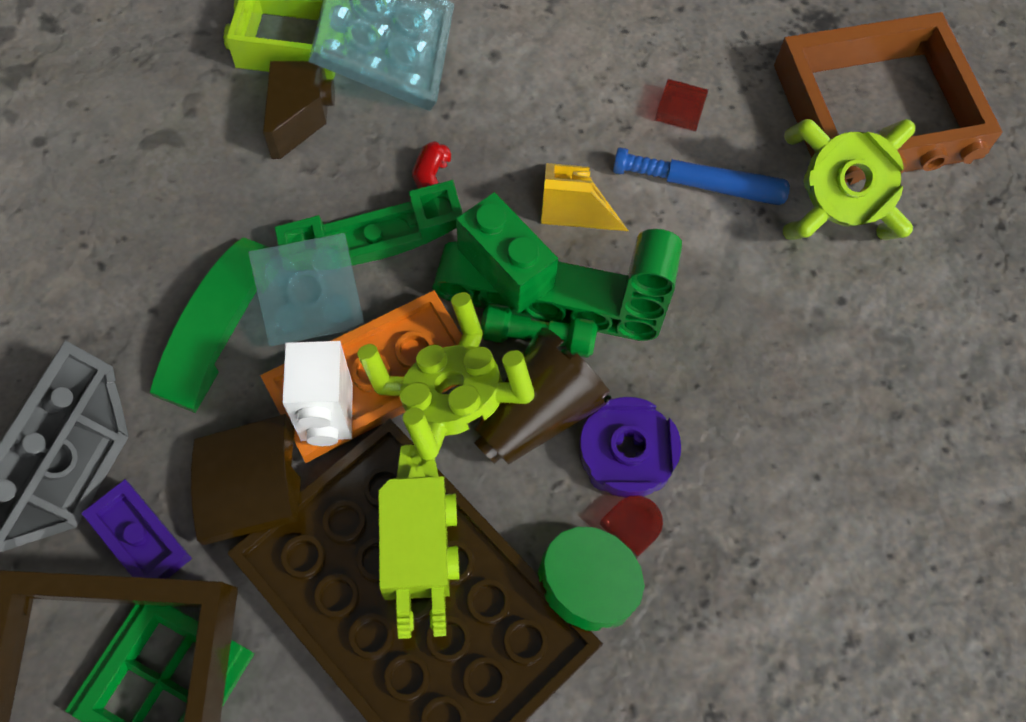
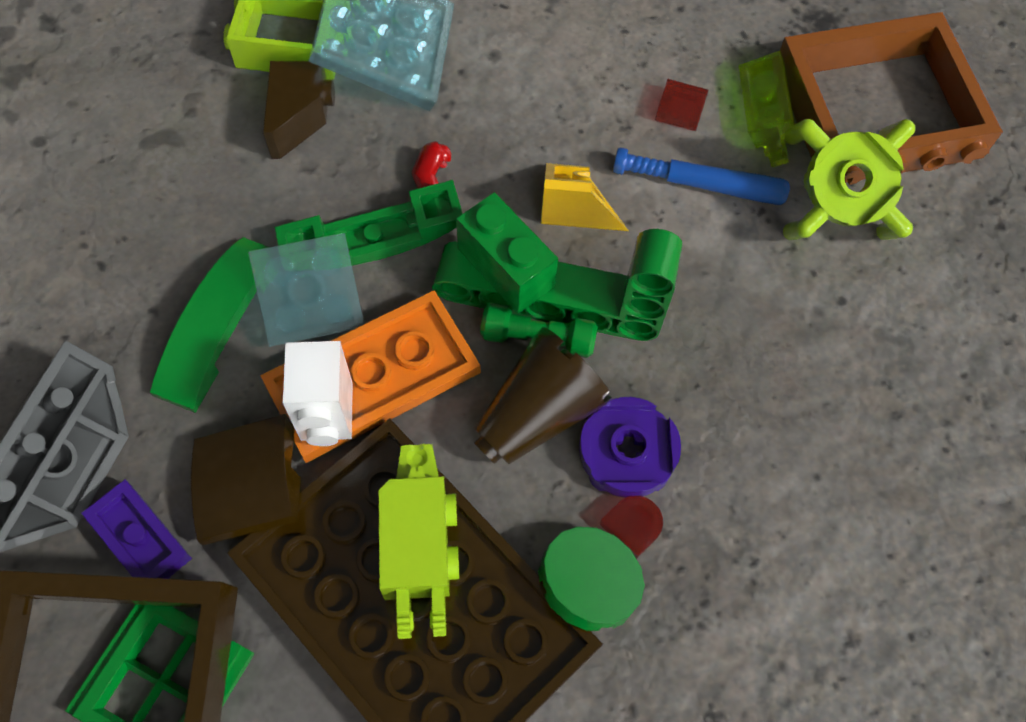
lime plate [357,292,535,461] -> none
none -> clear neon green hinge [738,50,795,168]

